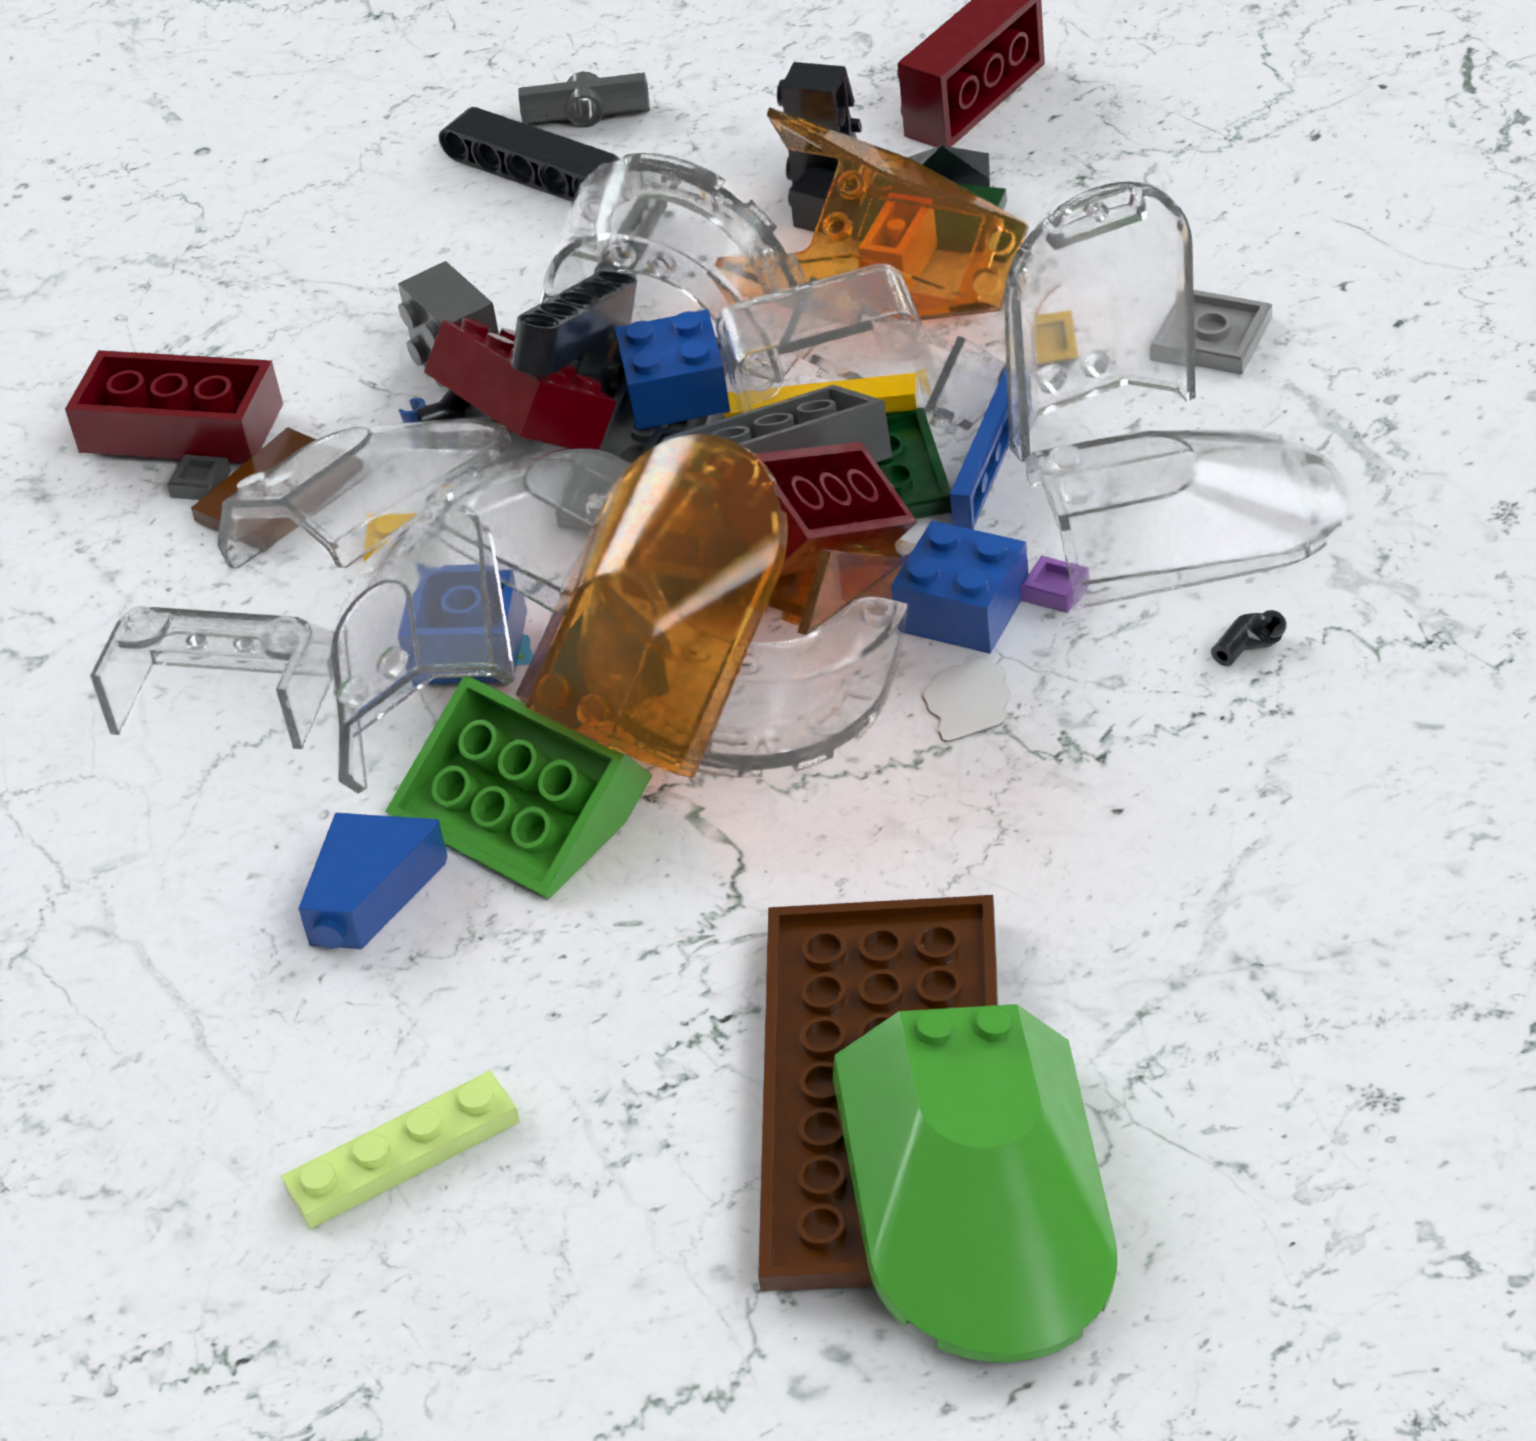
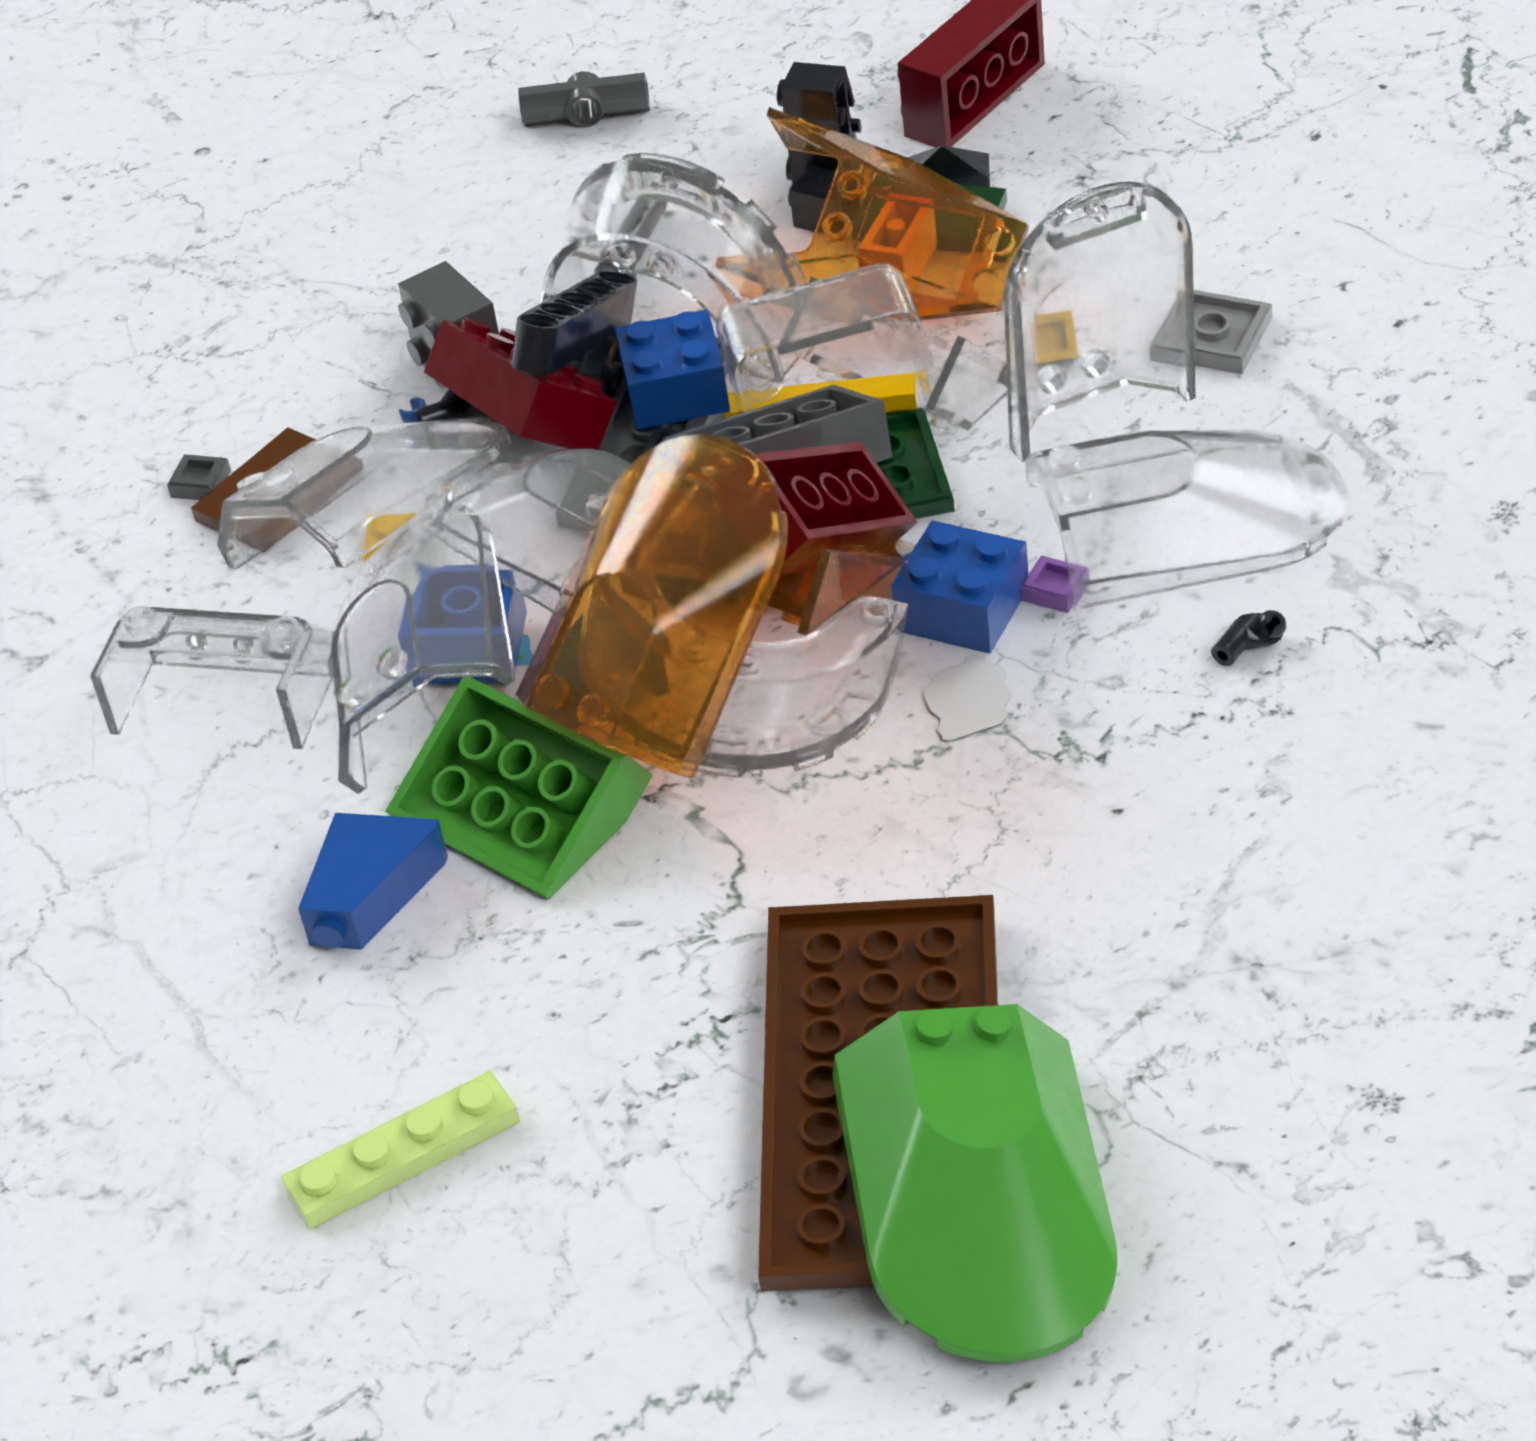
dark red brick [65,350,283,464] -> none
black beam [438,107,629,209] -> none
blue tile [950,369,1025,529] -> none

